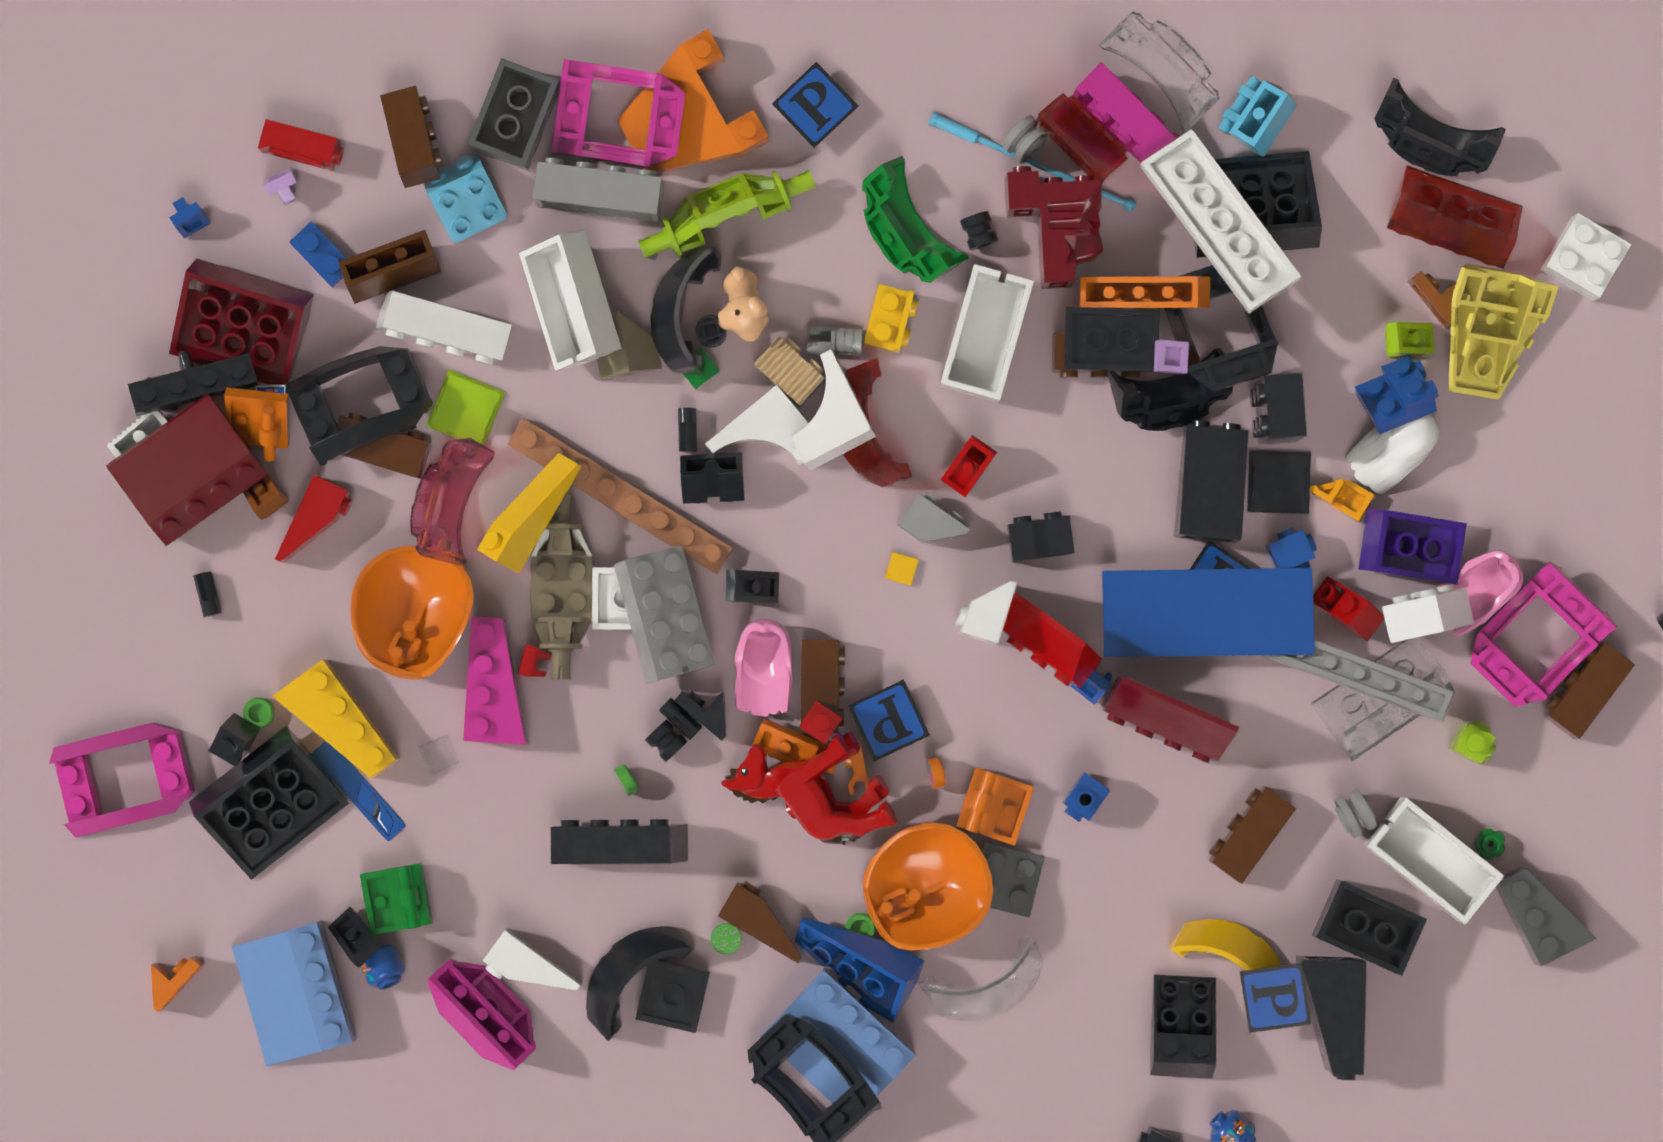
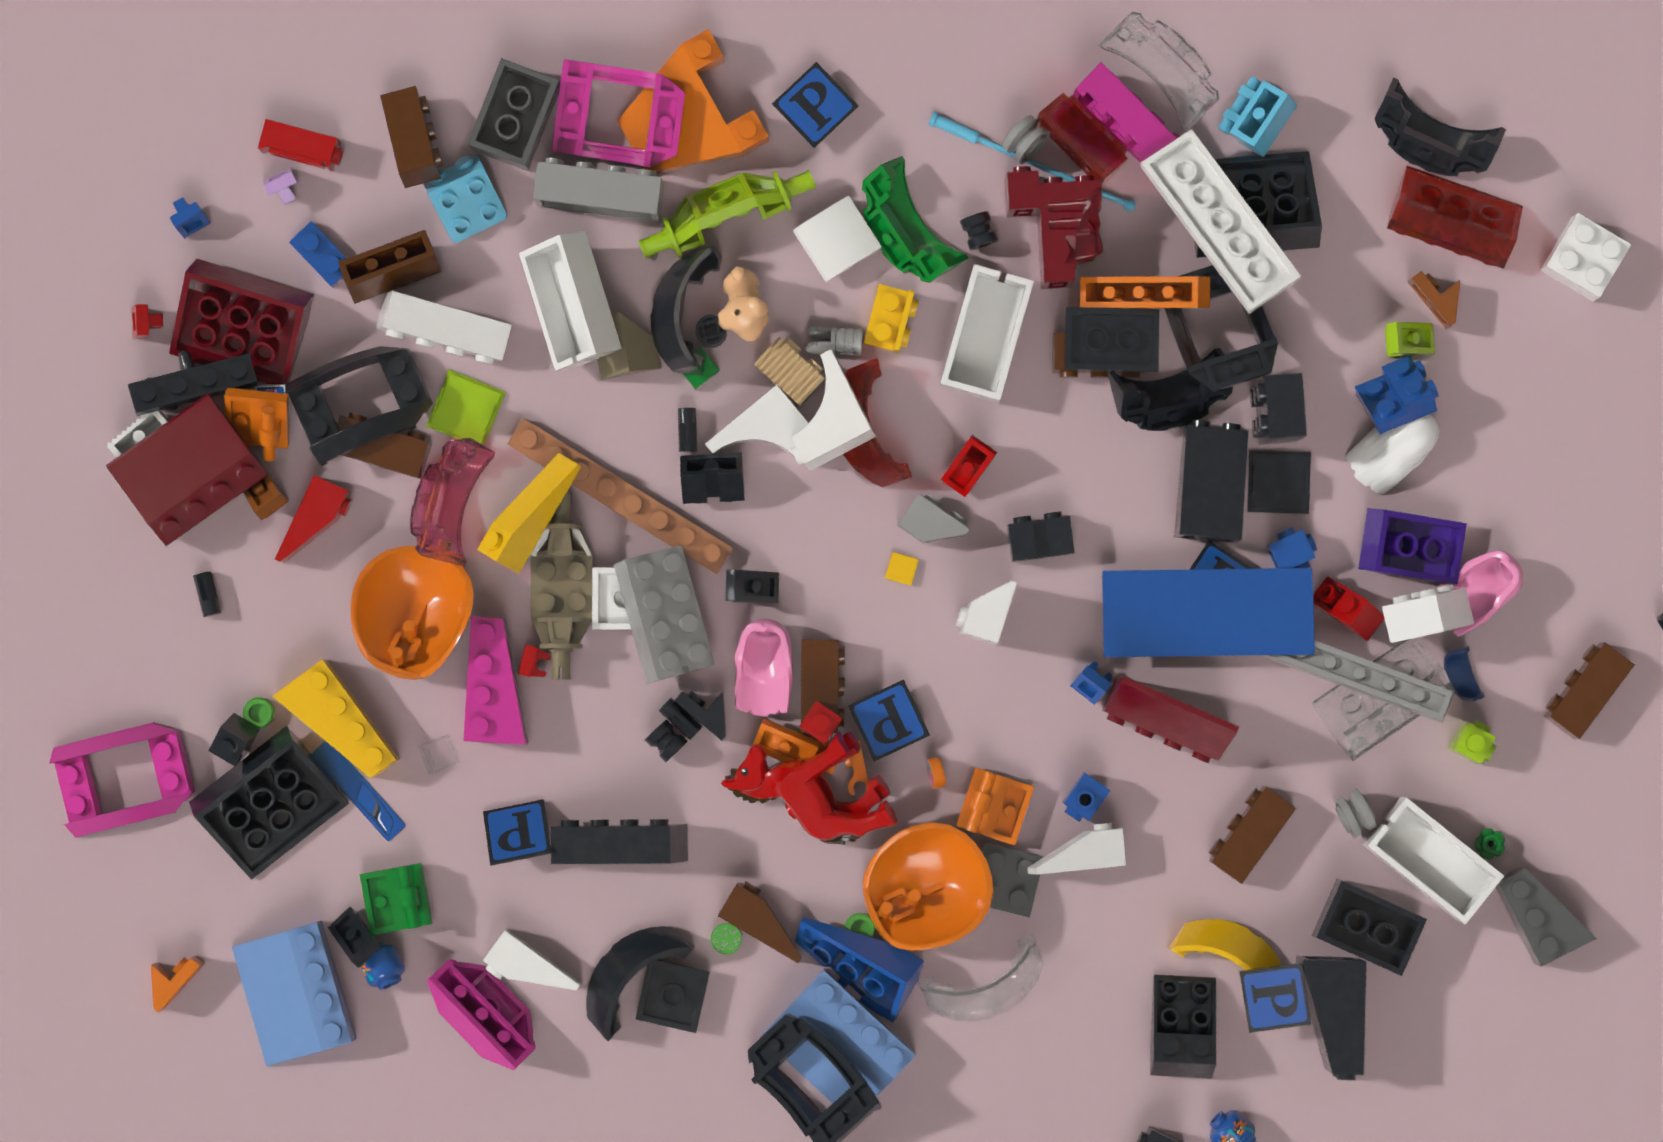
bright green tile [613,764,639,796] -> none
red slope [1002,592,1102,688] -> none
lavender tile [1154,340,1189,374] -> none
light orange slope [1309,478,1375,523] -> none
light yellow wedge [1448,263,1559,400] -> none
dark pink wedge [1470,562,1617,707] -> none
none -> red tile [131,304,164,339]
none -> piece [483,799,552,866]
none -> white slope [793,195,882,282]
none -> white slope [1028,823,1126,875]
none -> dark blue helmet [1444,646,1485,701]

